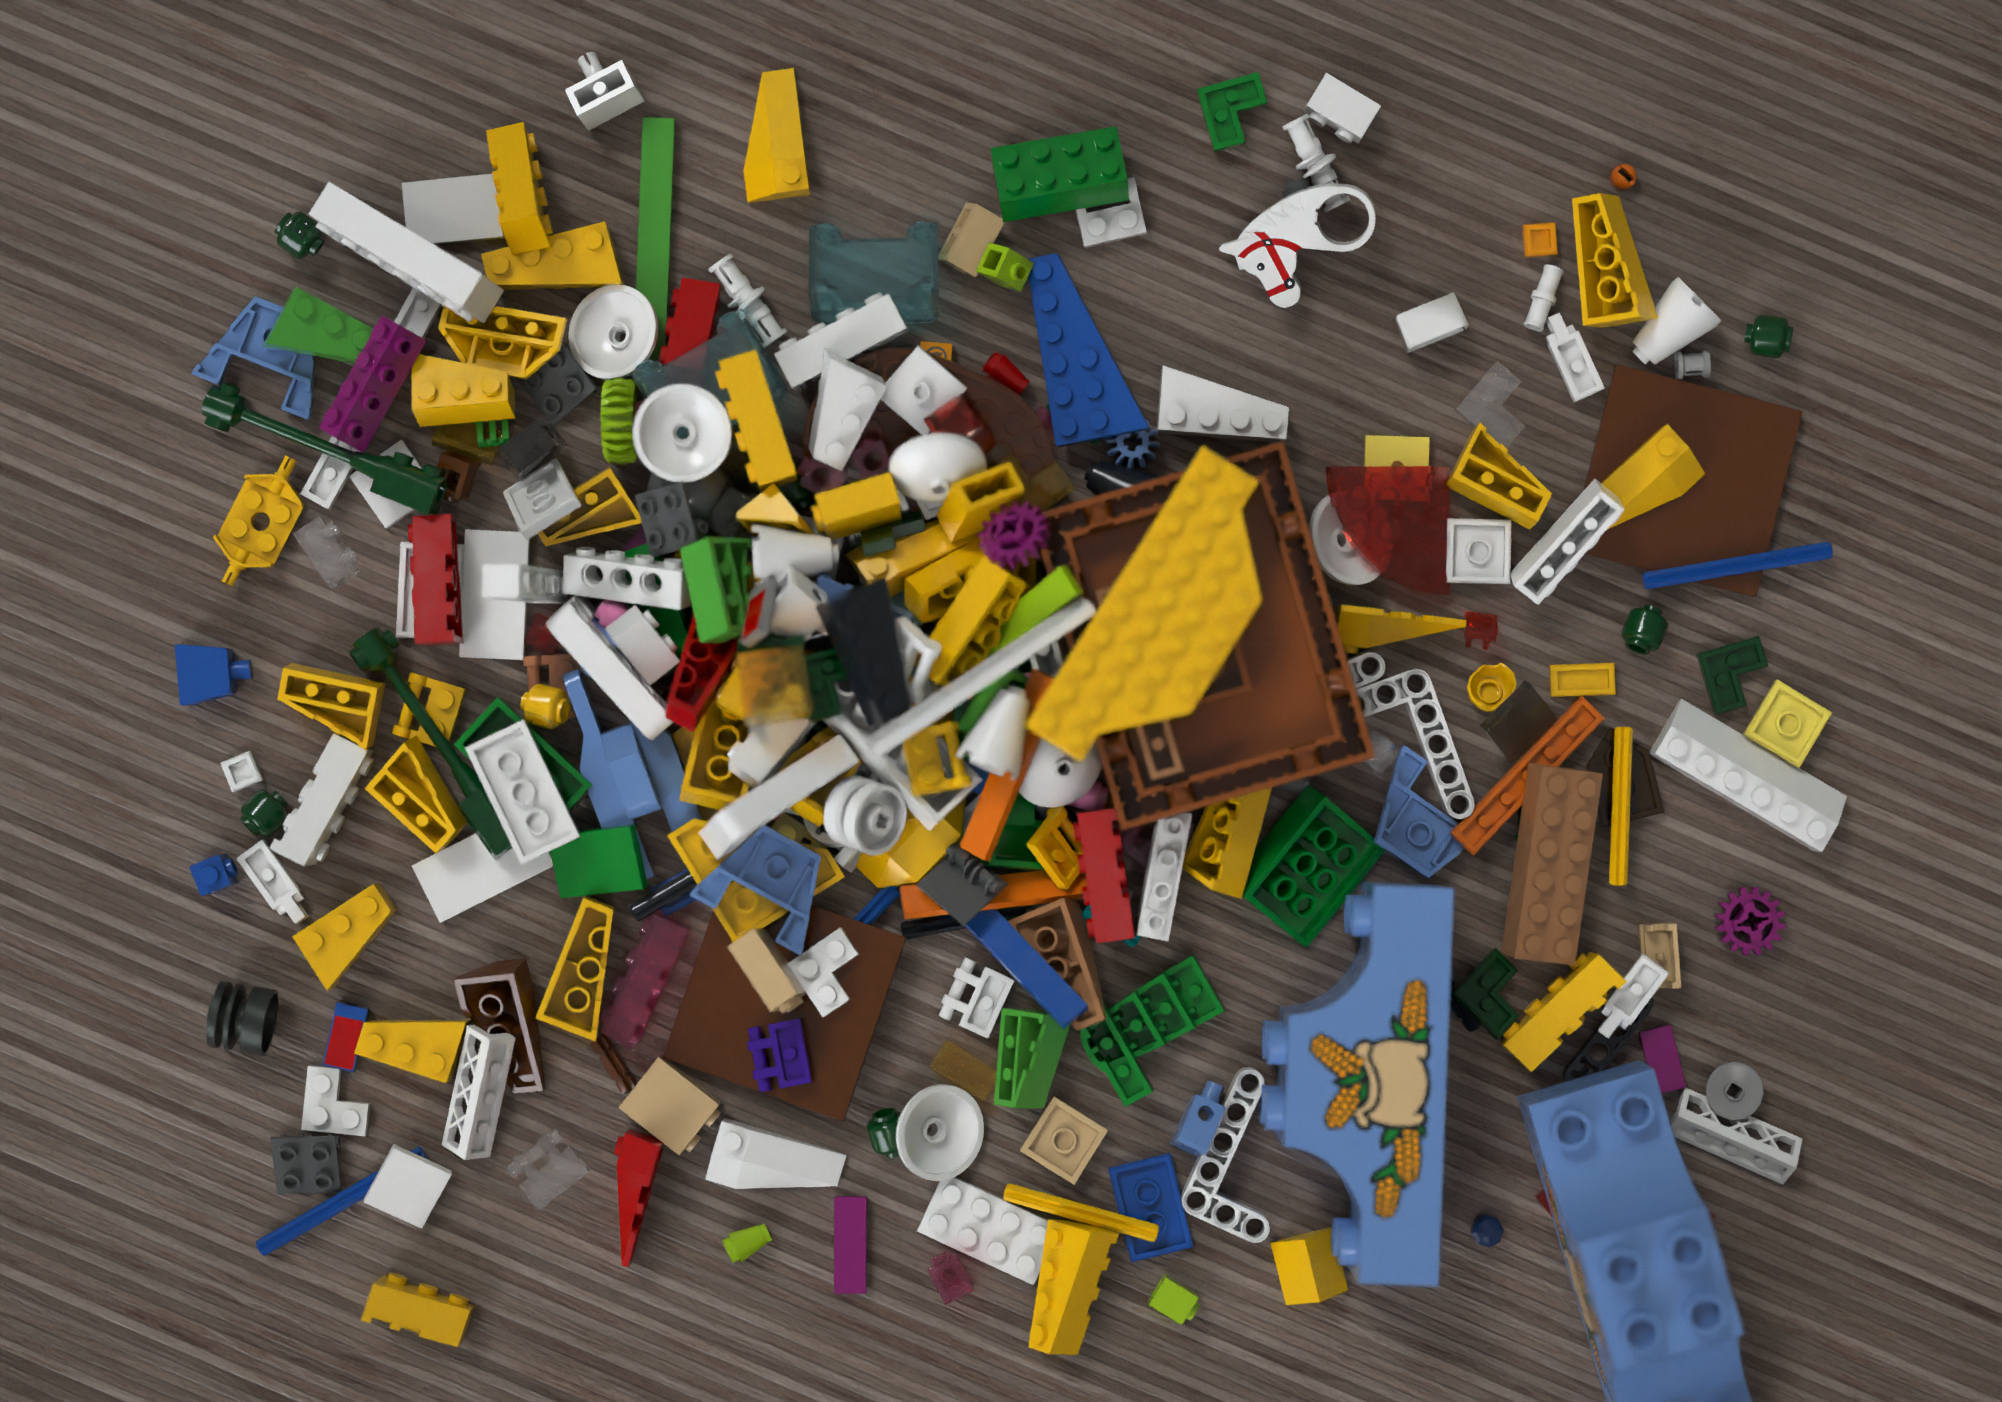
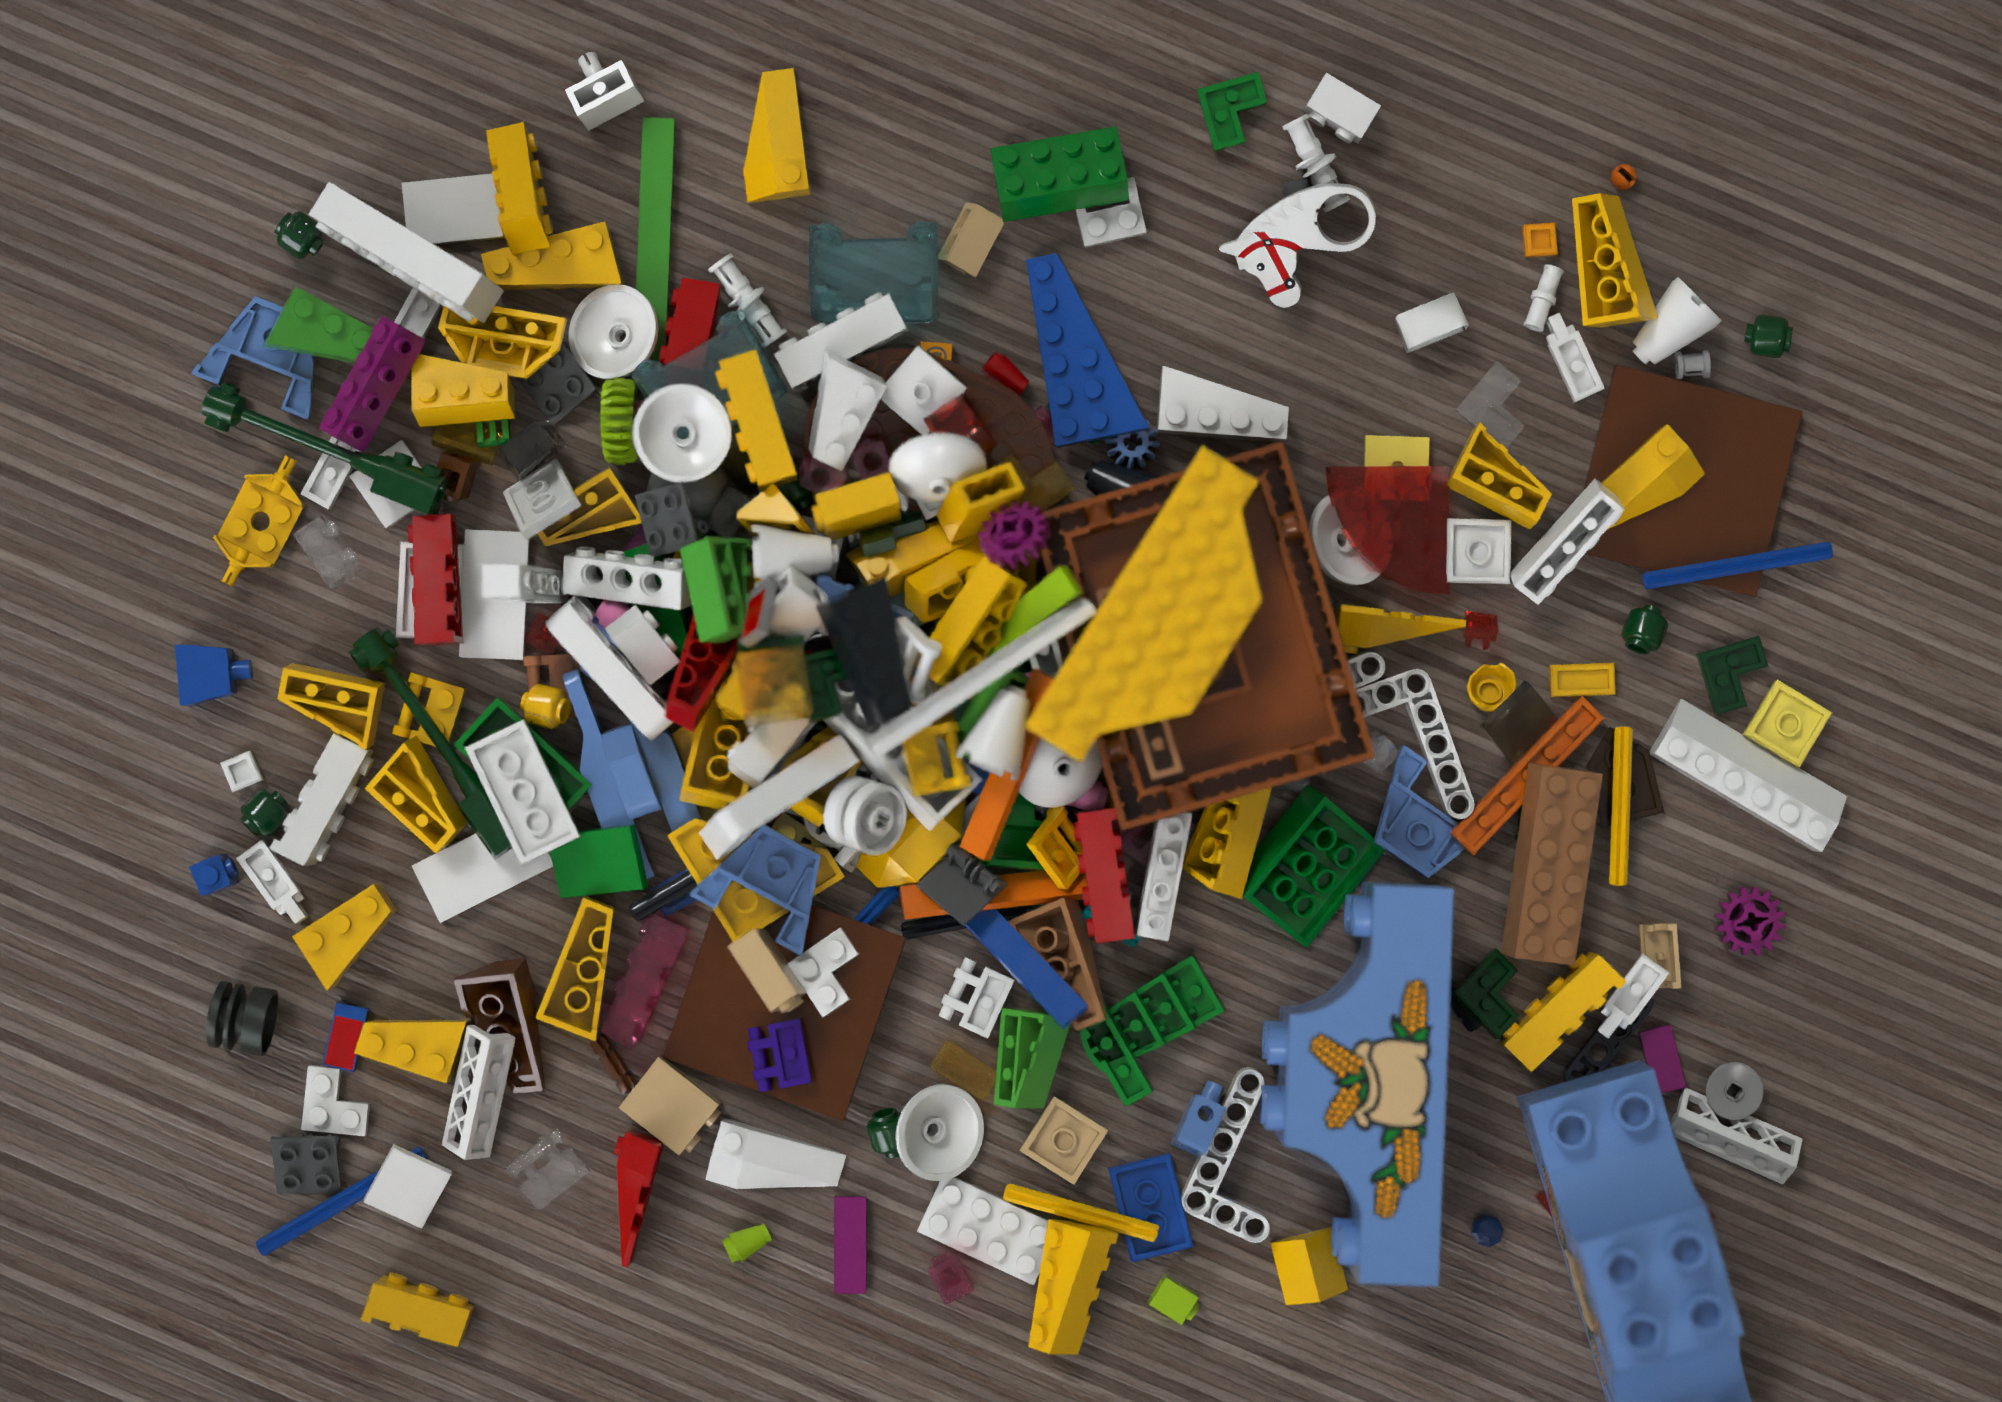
lime brick [976,242,1034,292] -> none

